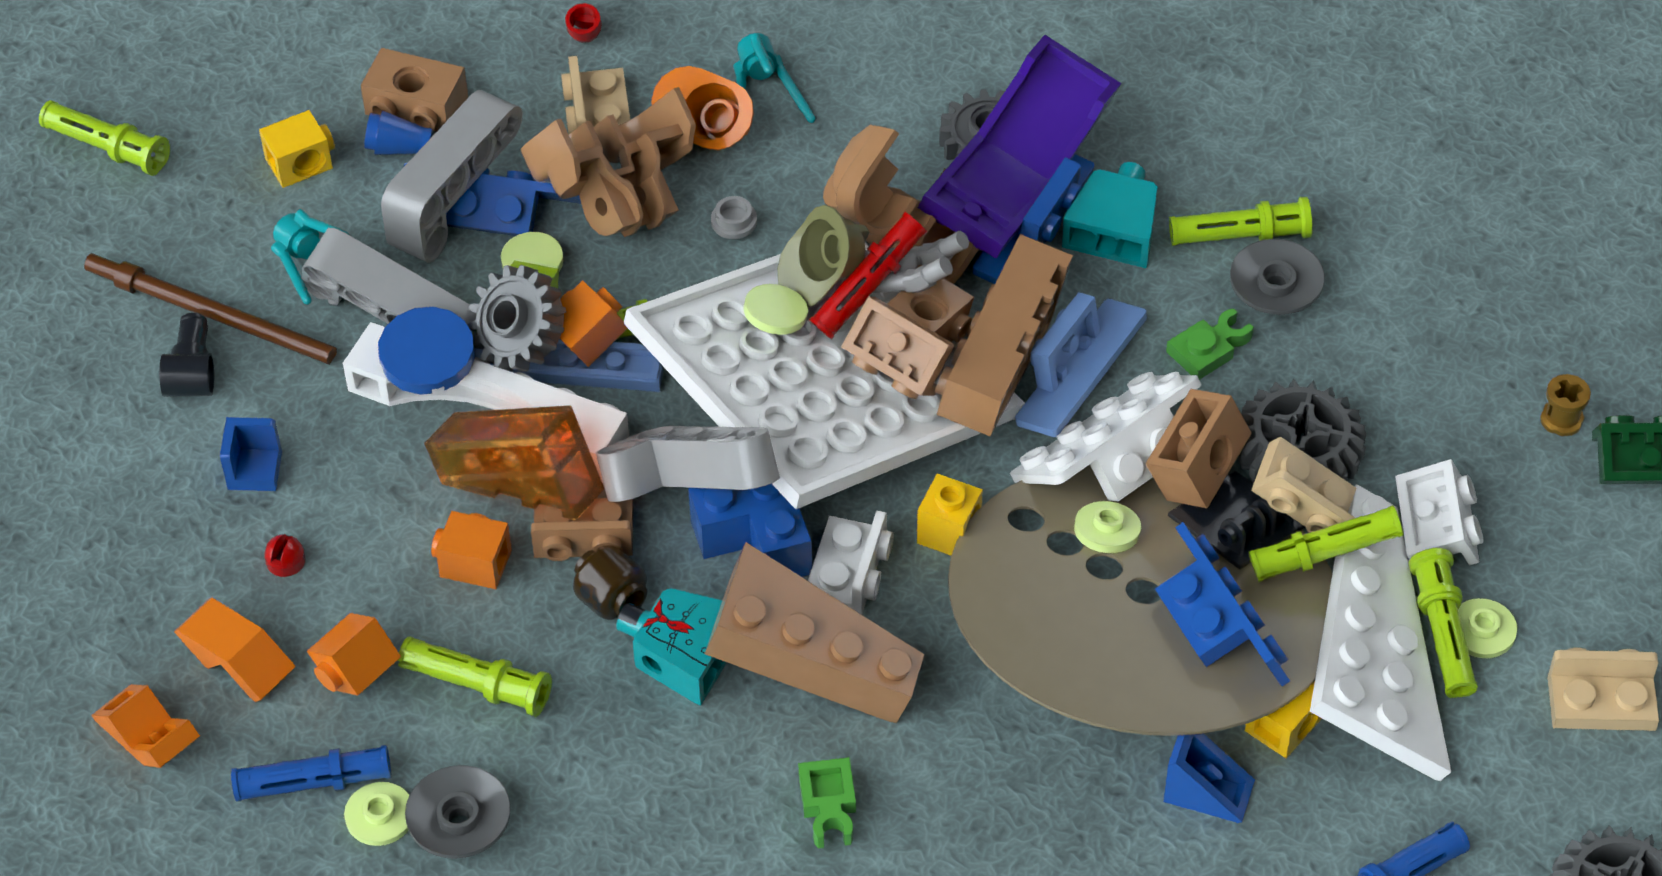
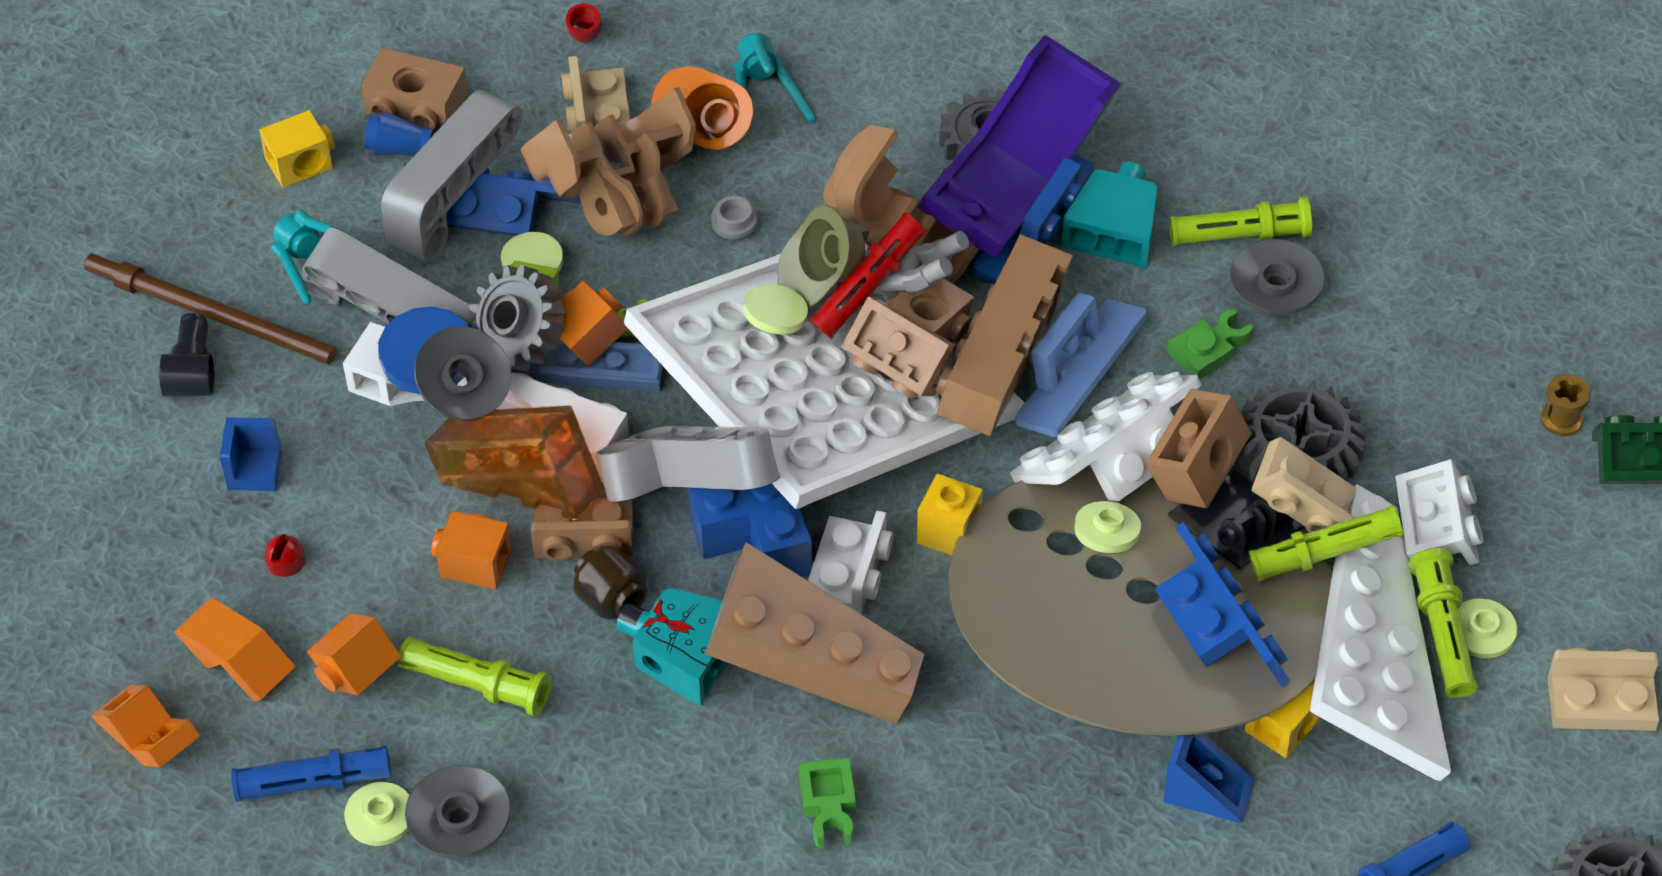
lime pin [39,100,170,176] -> none
none -> dark grey dish [414,326,511,421]

